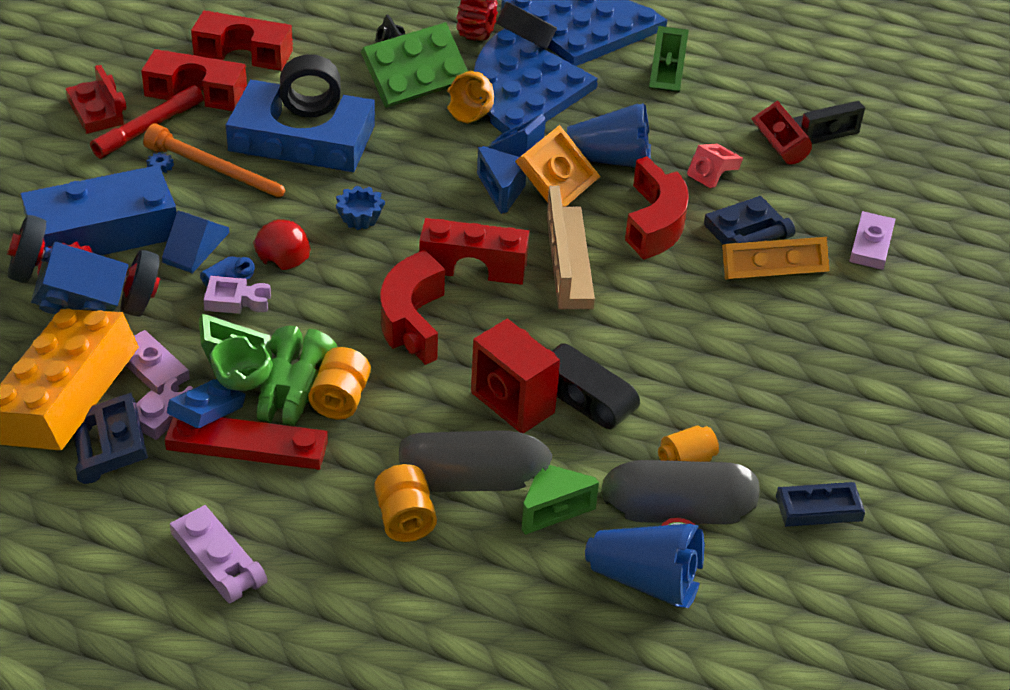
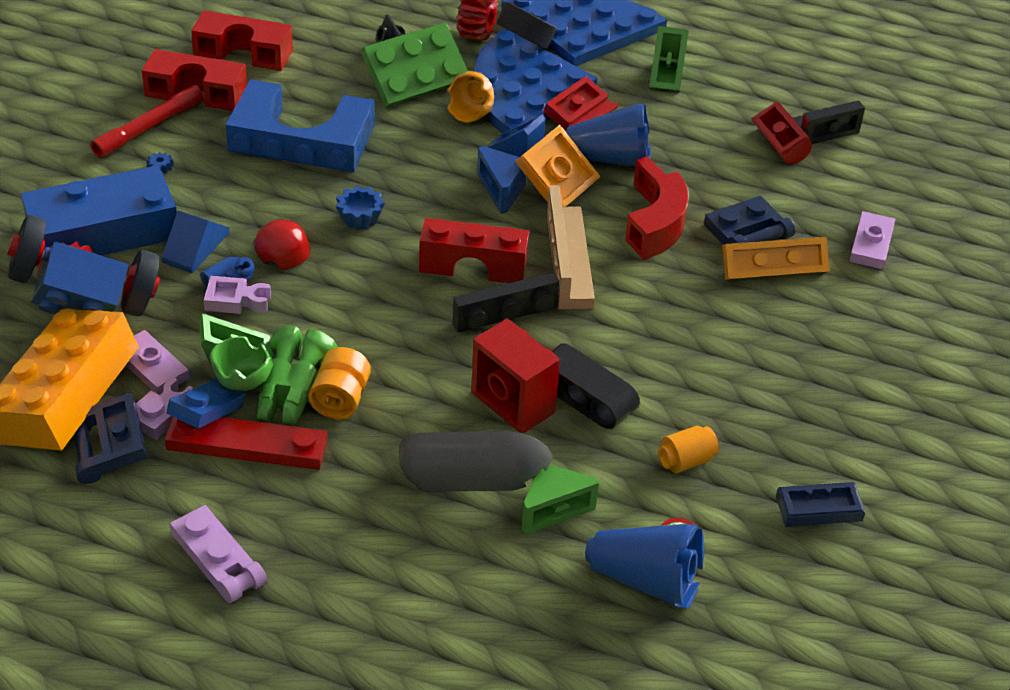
red bracket [65,65,127,134] -> none
orange piece [143,123,285,197] -> none
black tyre [280,54,341,118] -> none
light orange wheel [374,464,437,542] -> none
red arch [381,250,445,365] -> none
dark grey brick [601,460,760,524] -> none
coral bracket [687,144,743,188] -> none
none -> black plate [452,272,559,333]
none -> red plate [543,76,619,131]

